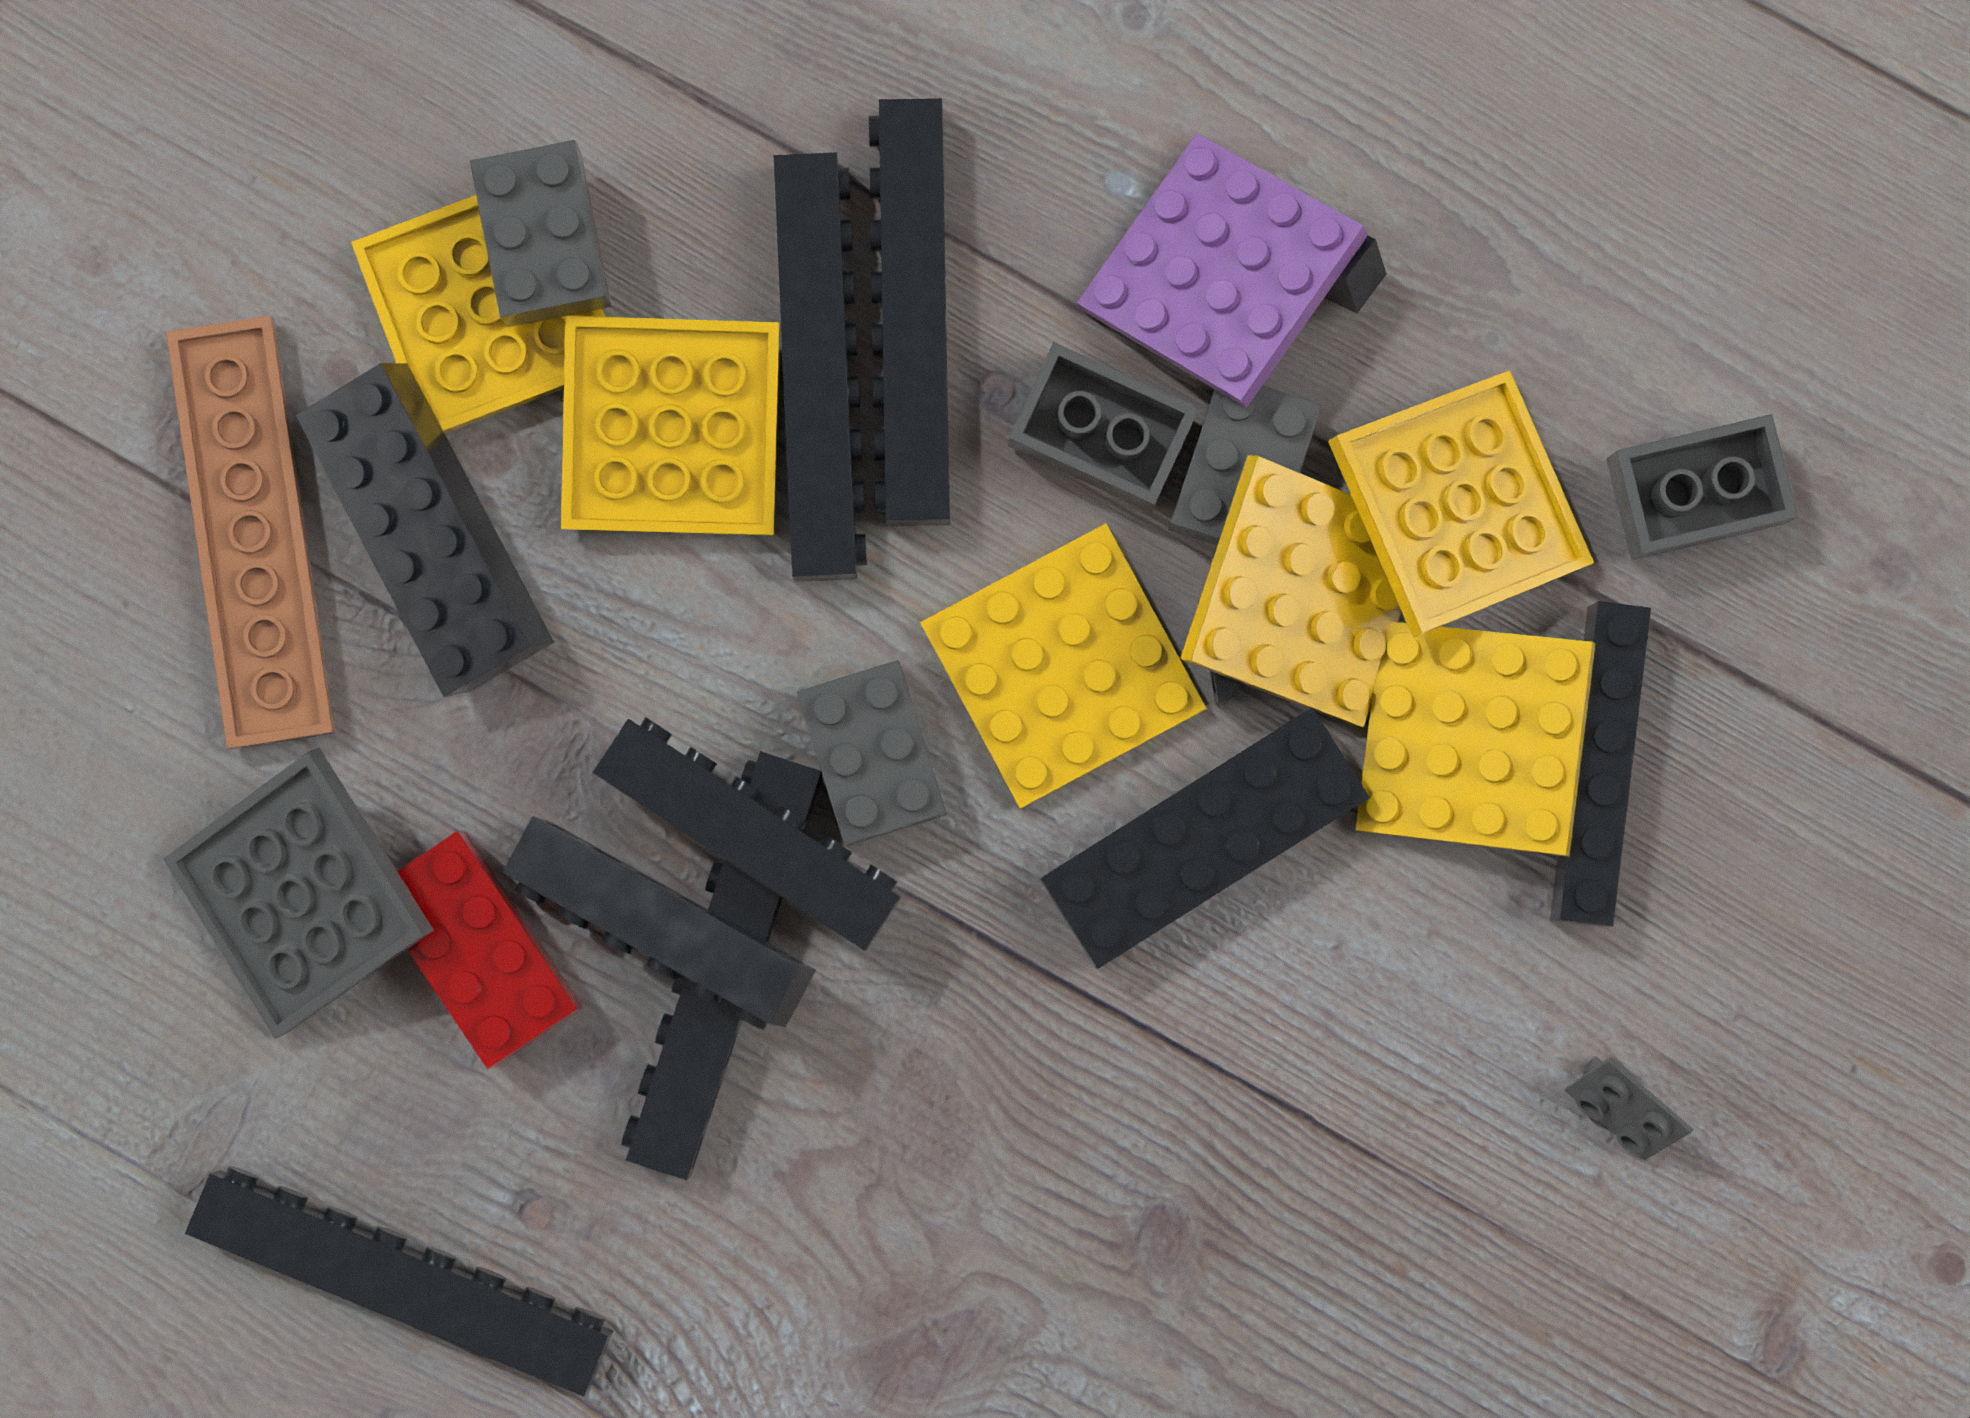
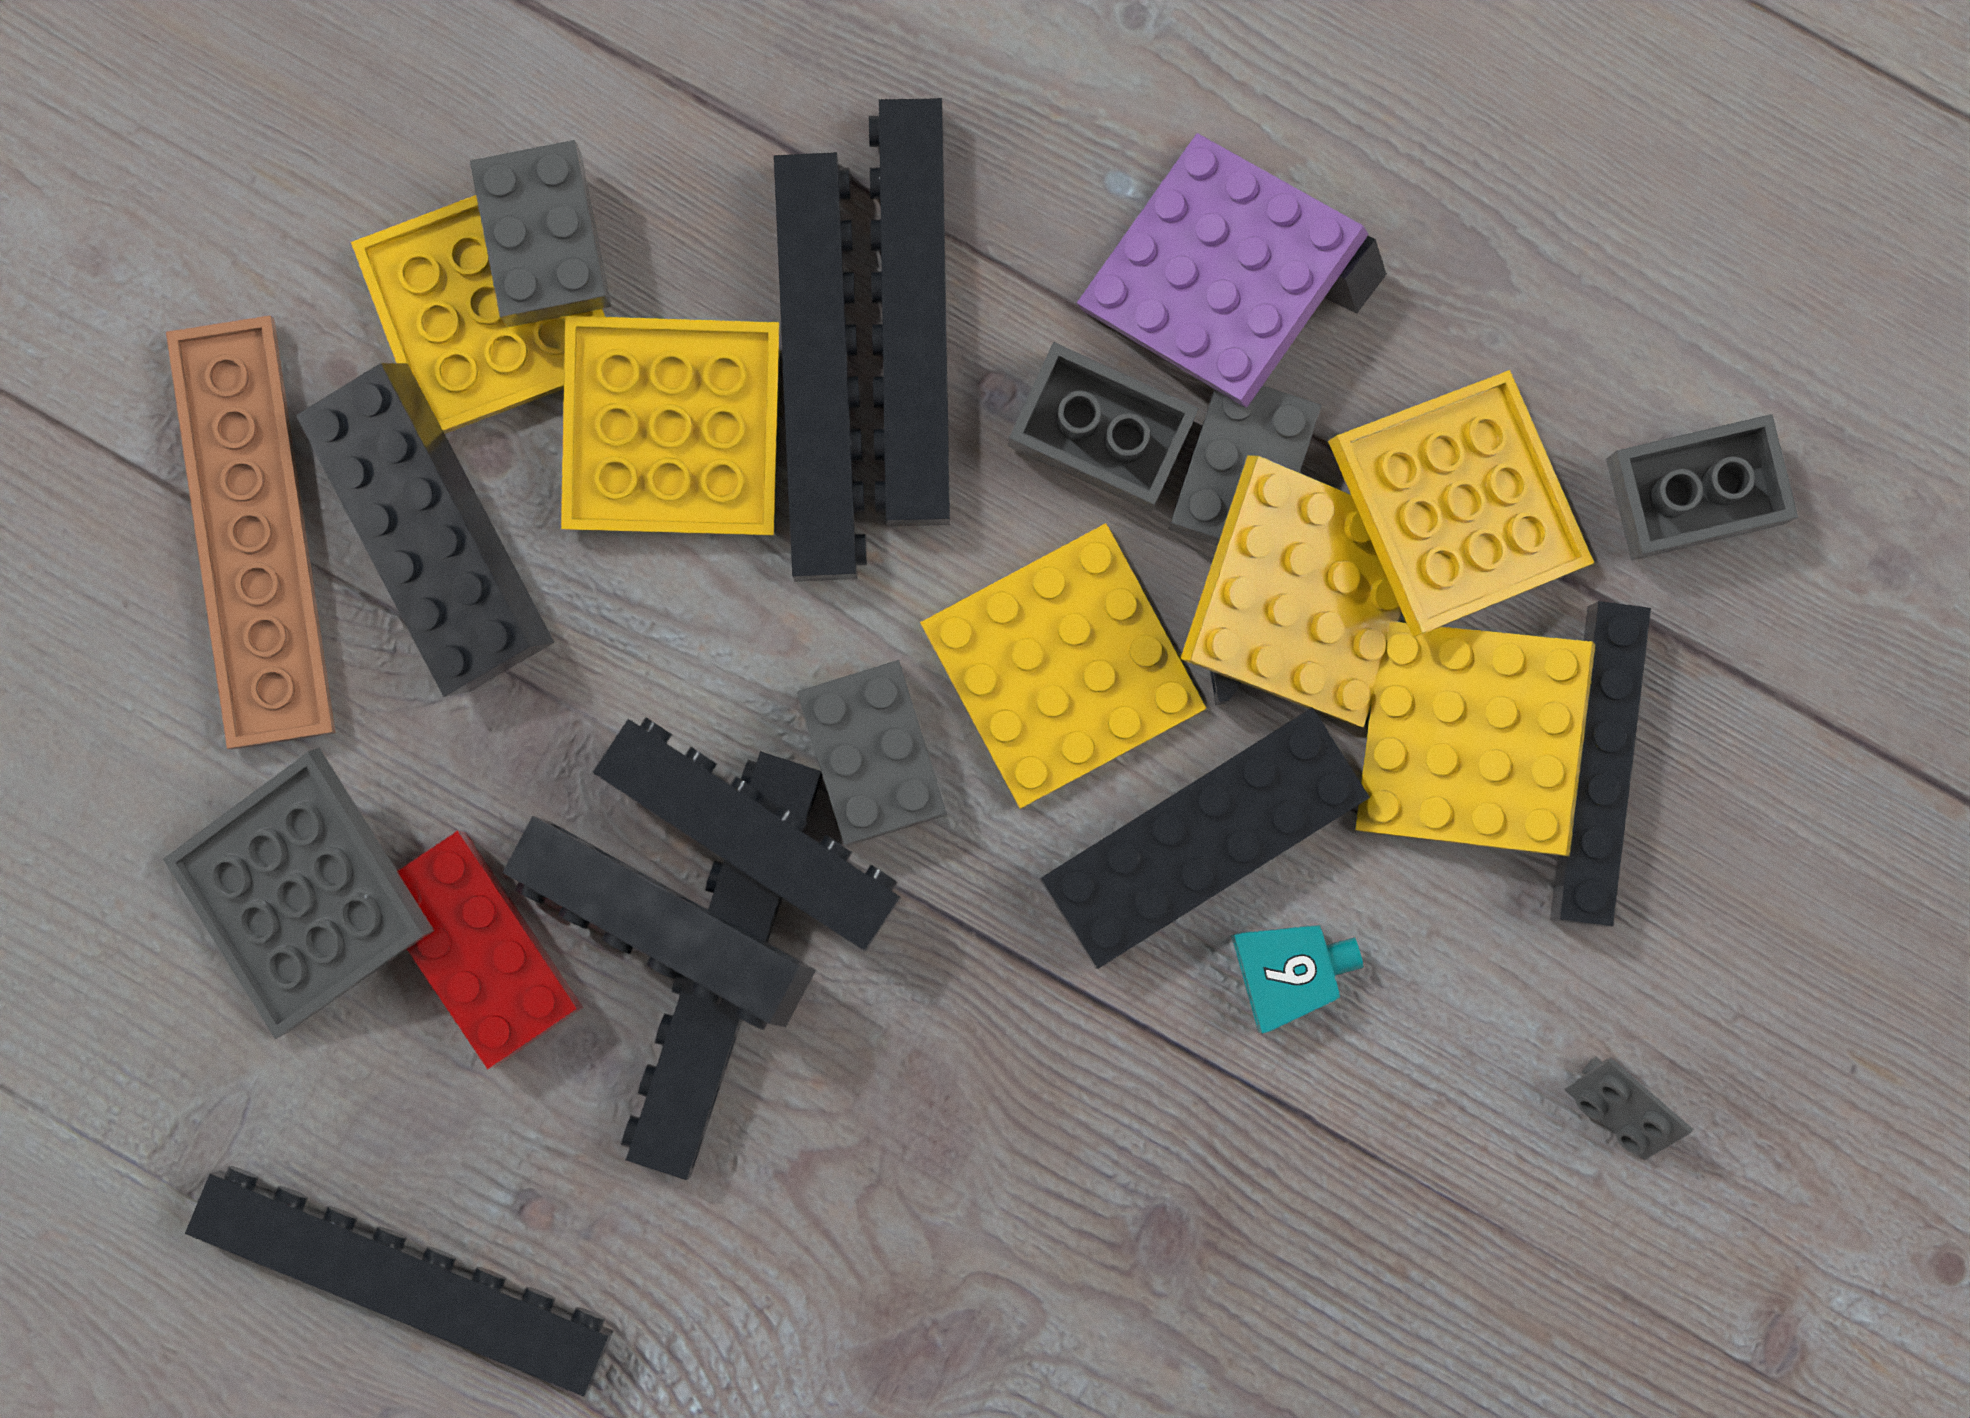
none -> teal torso [1231,925,1364,1034]

